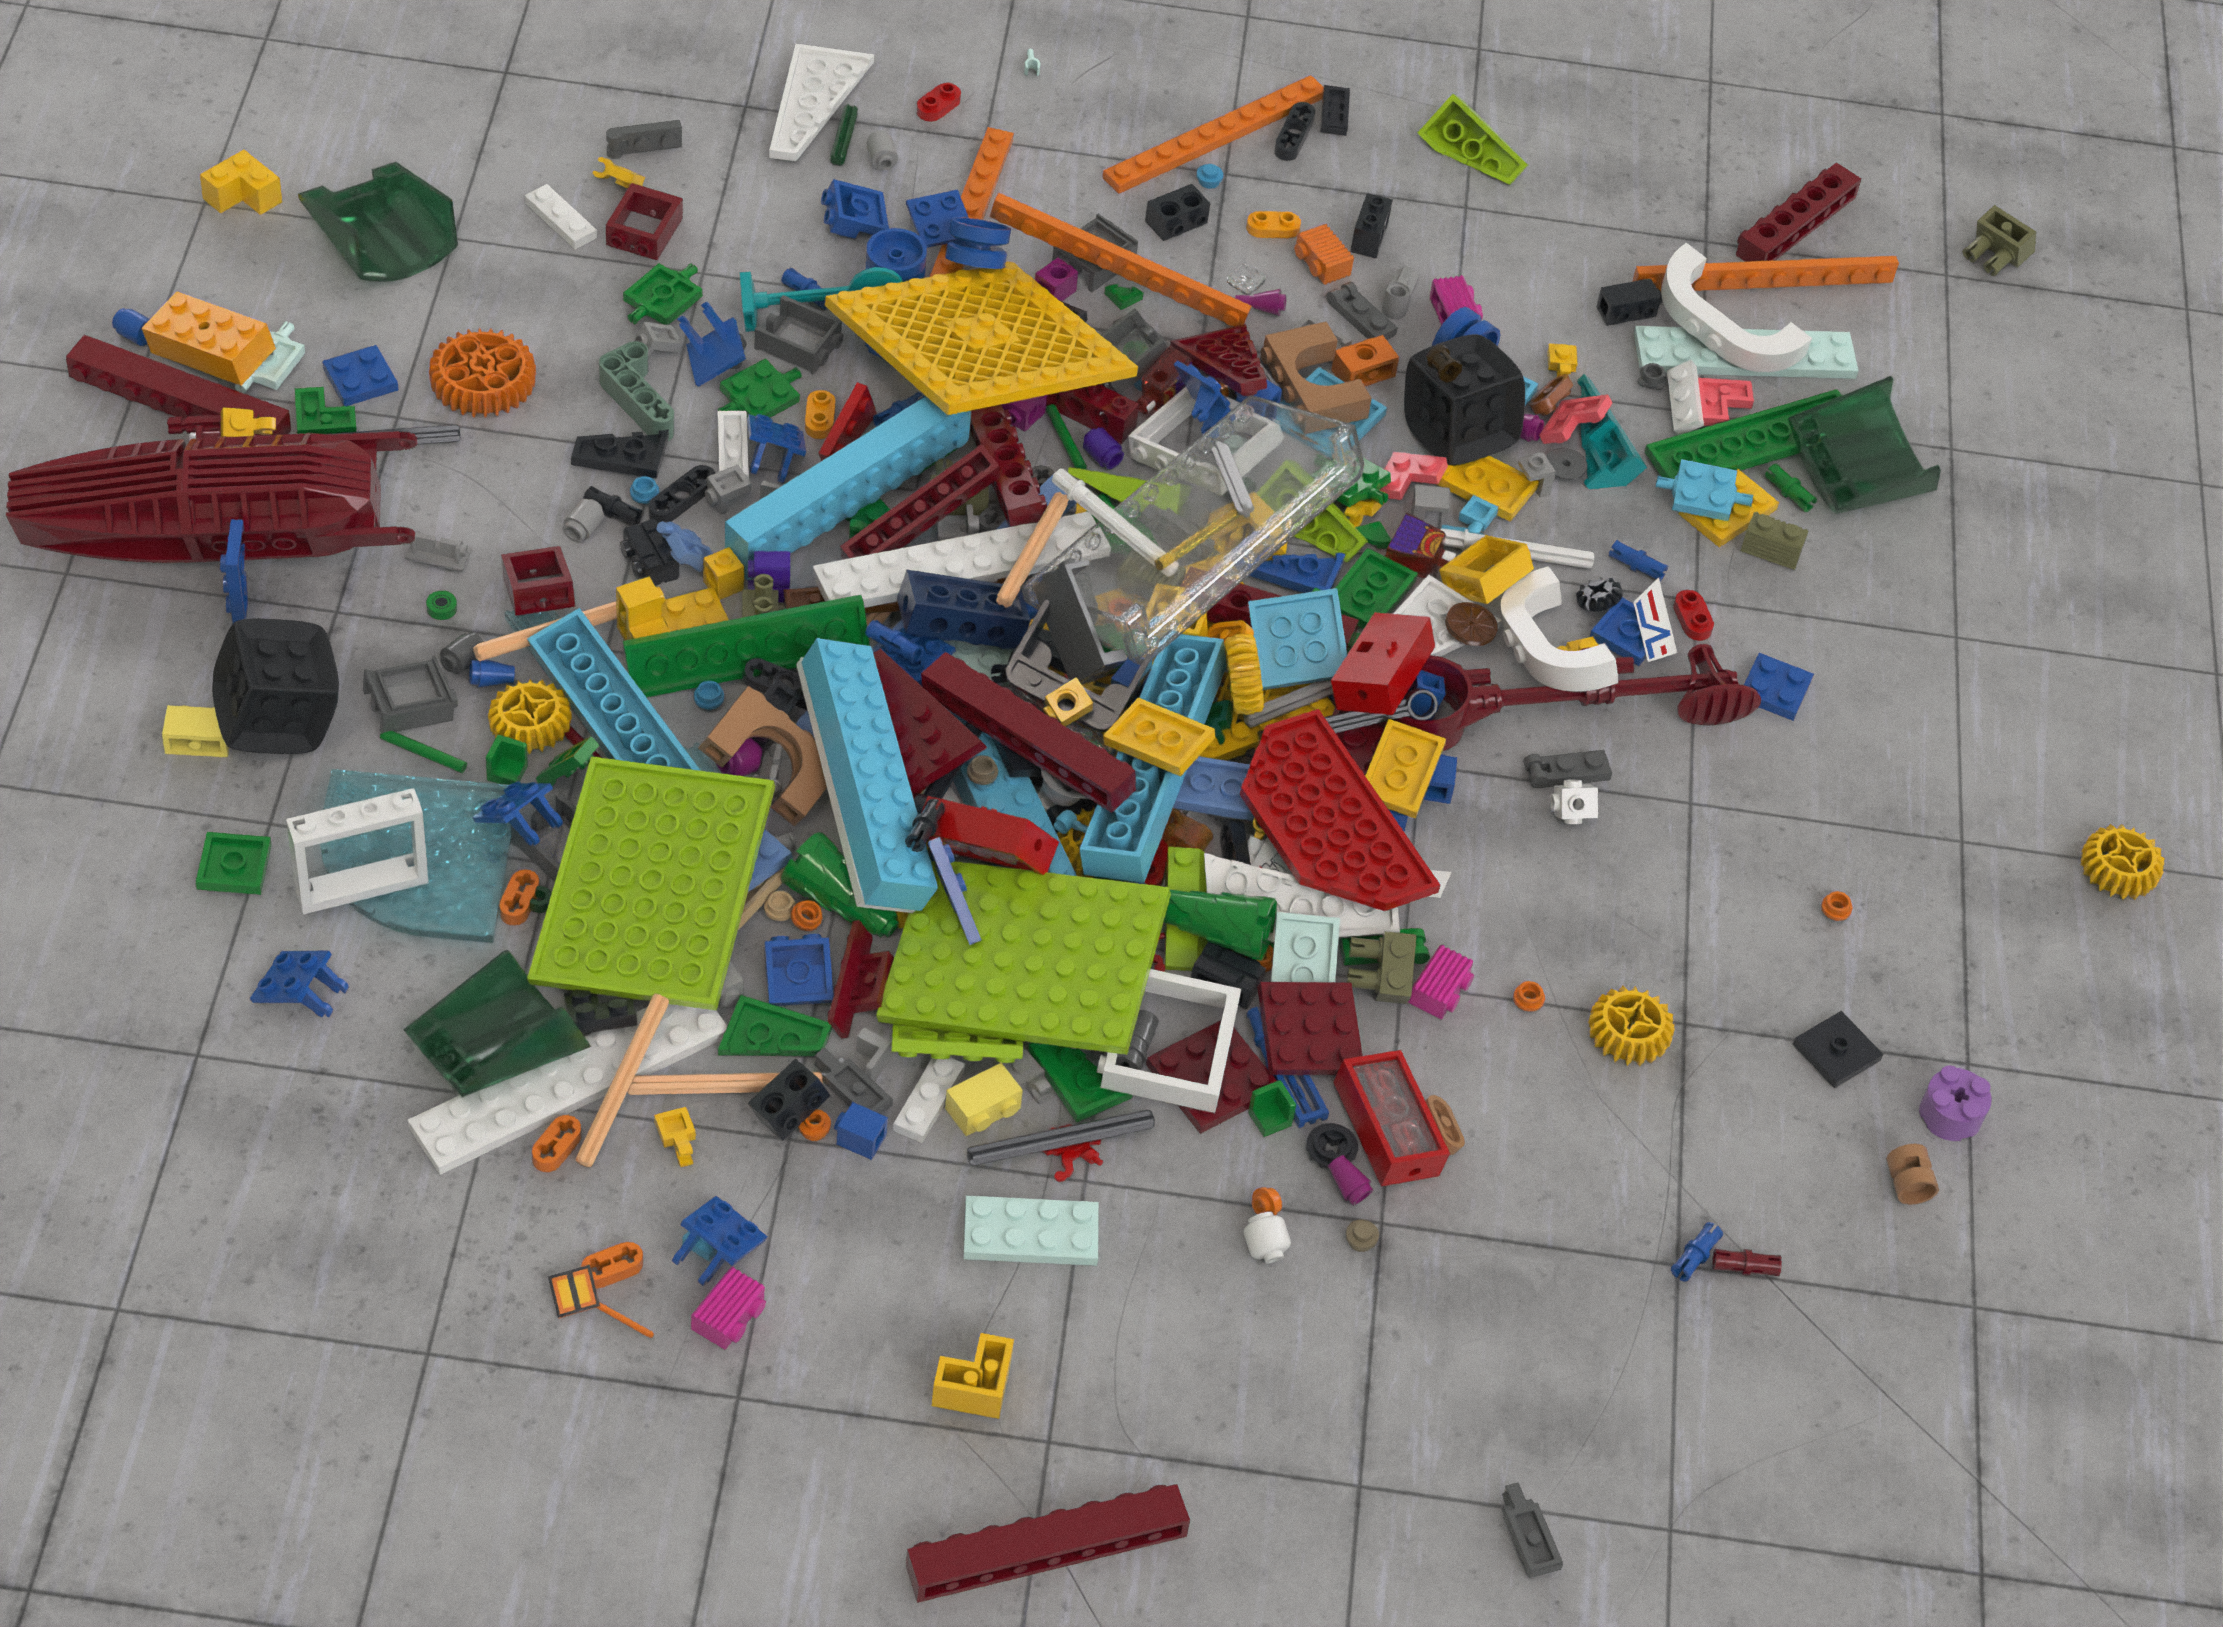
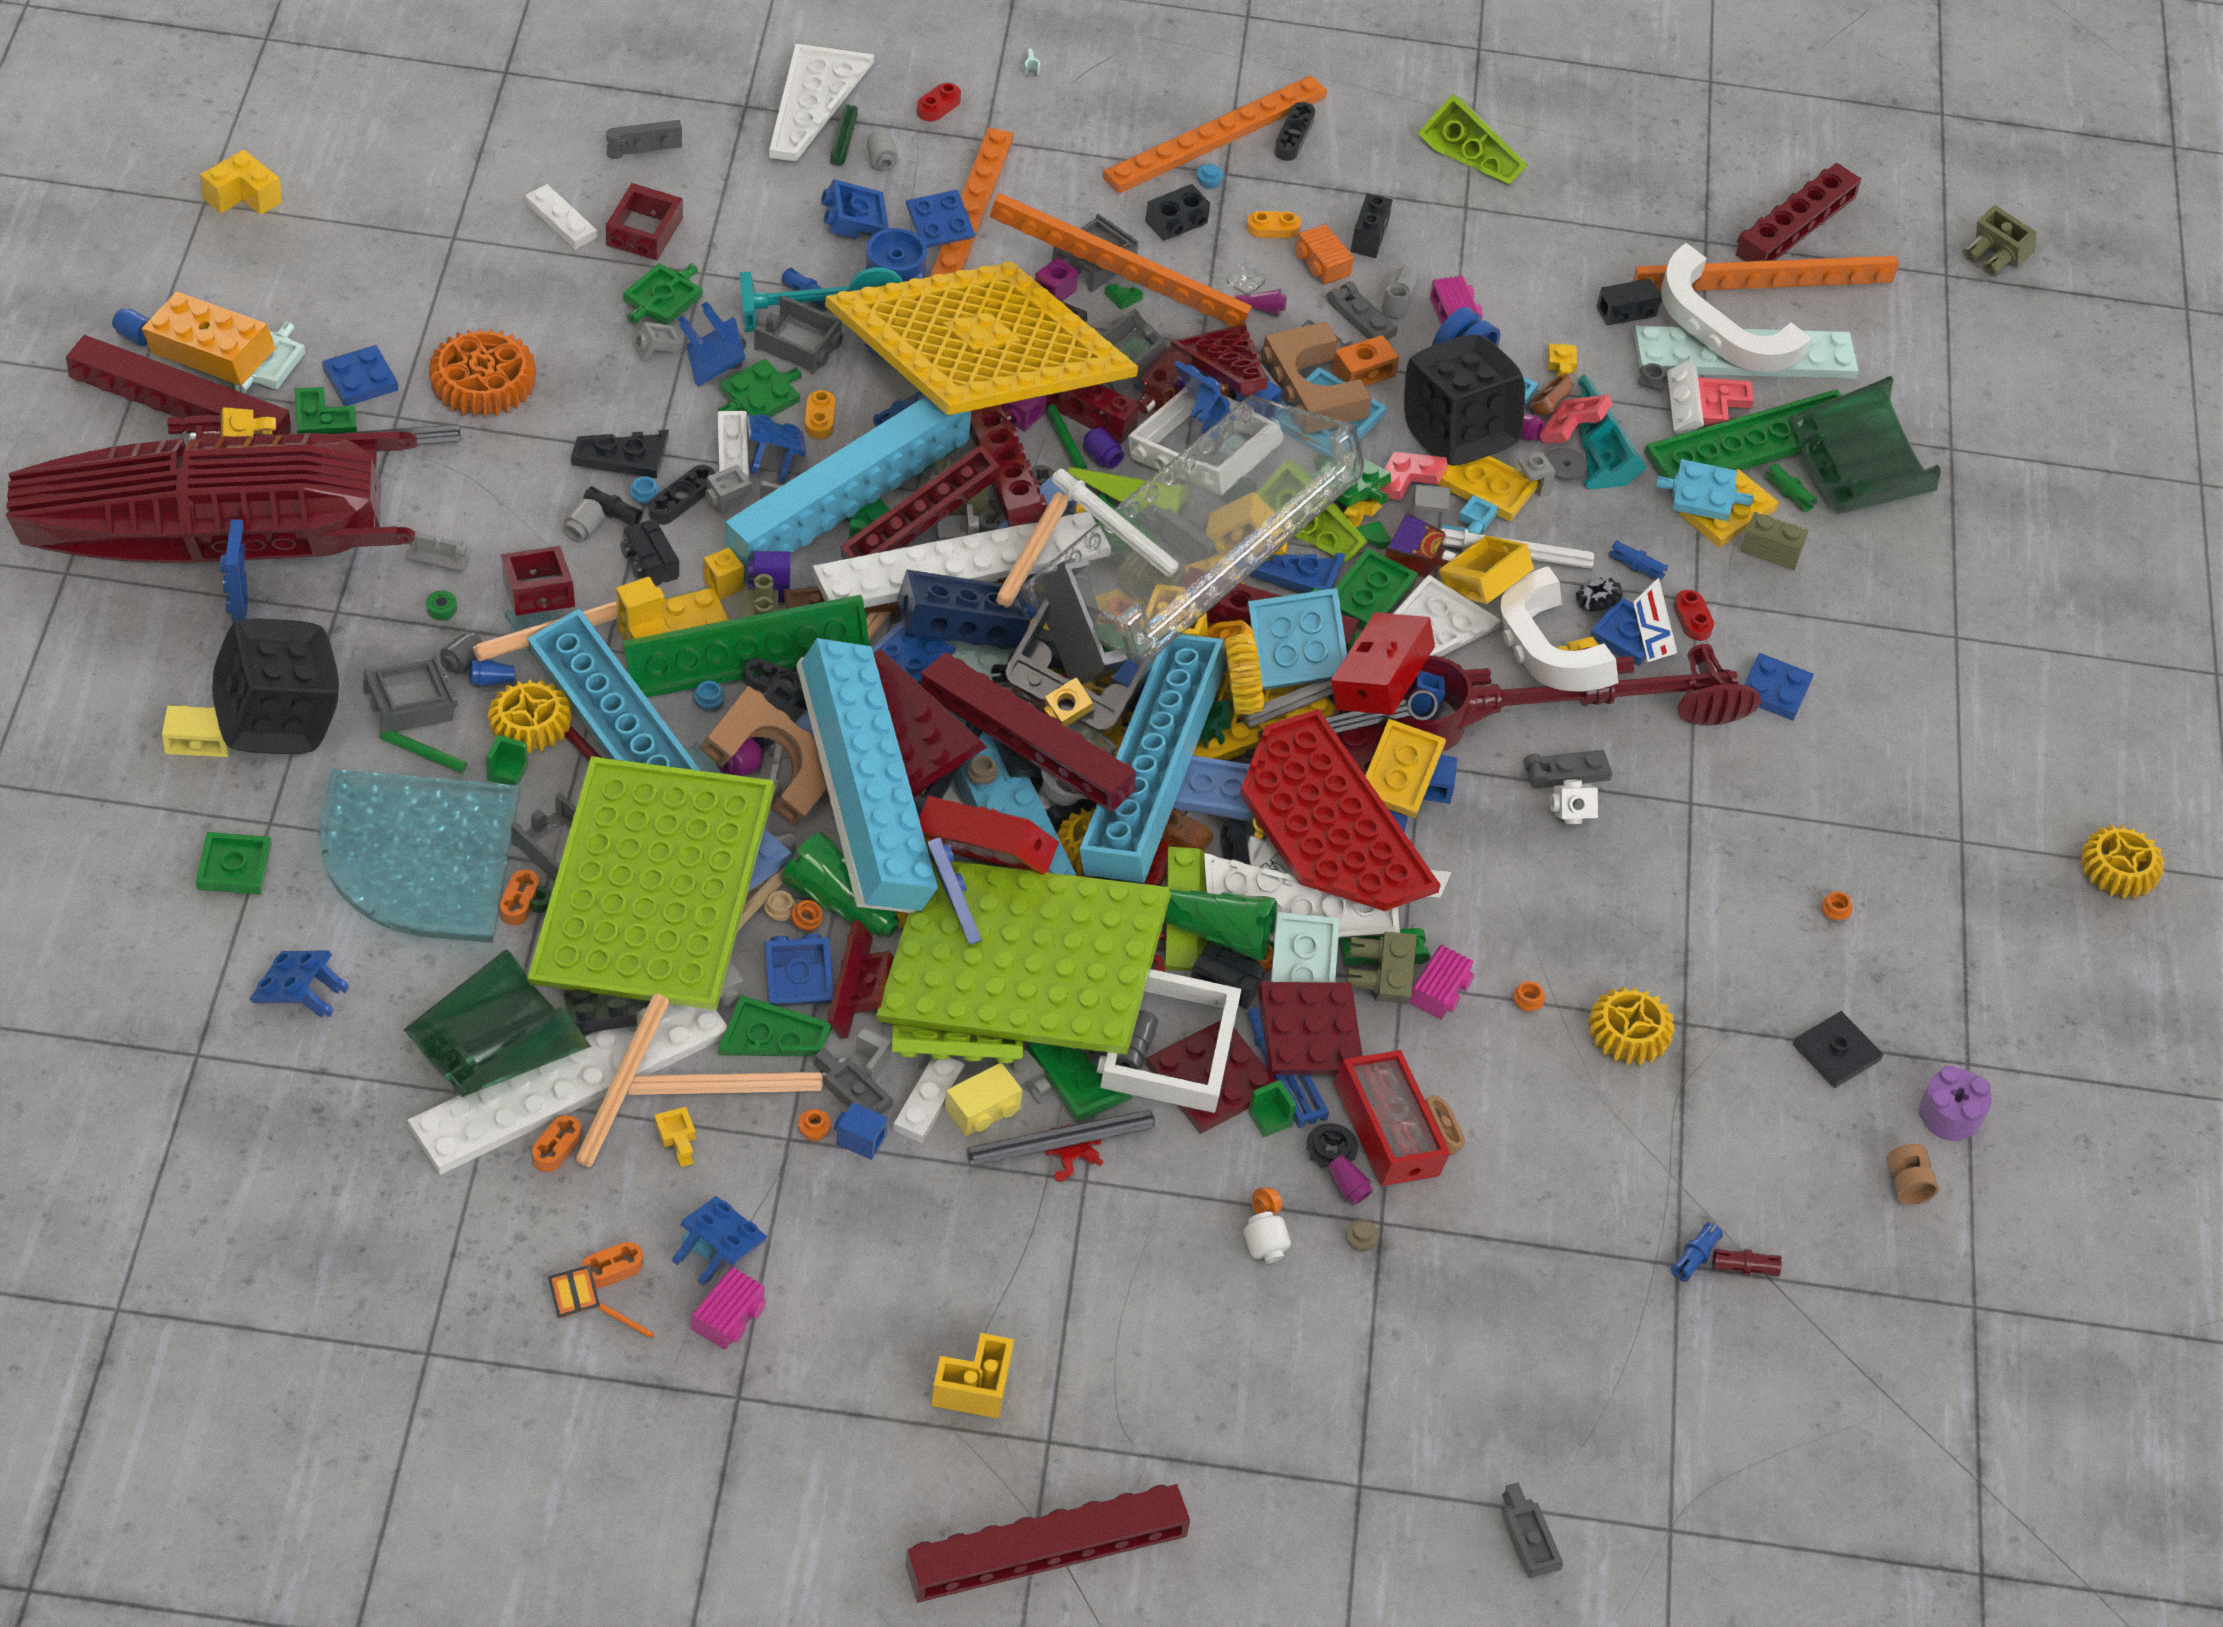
white window [286,788,429,914] -> none
clear green windscreen [298,161,458,282] -> none
blue plate [472,781,563,846] -> none
green plate [536,736,600,787] -> none
yellow plate [592,157,645,188] -> none
sand green beam [599,341,674,441] -> none
medium blue plate [657,521,713,572] -> none
black brick [748,1058,830,1141] -> none
red wing [818,382,877,461] -> none
blue pin [865,620,924,664] -> none
black pin [905,799,945,852] -> none
blue wheel [945,217,1011,269] -> none
light aqua plate [963,1196,1099,1266] -> none
medium azure hand [1054,810,1088,834] -> none
yellow plate [1103,697,1216,777] -> none
clear yellow bar [1154,506,1241,571] -> none
light grey axle [1211,441,1254,518] -> none
black plate [1320,85,1350,136] -> none
dark brown bush [1426,345,1462,383] -> none
reddish brown wheel [1445,602,1498,646] -> none

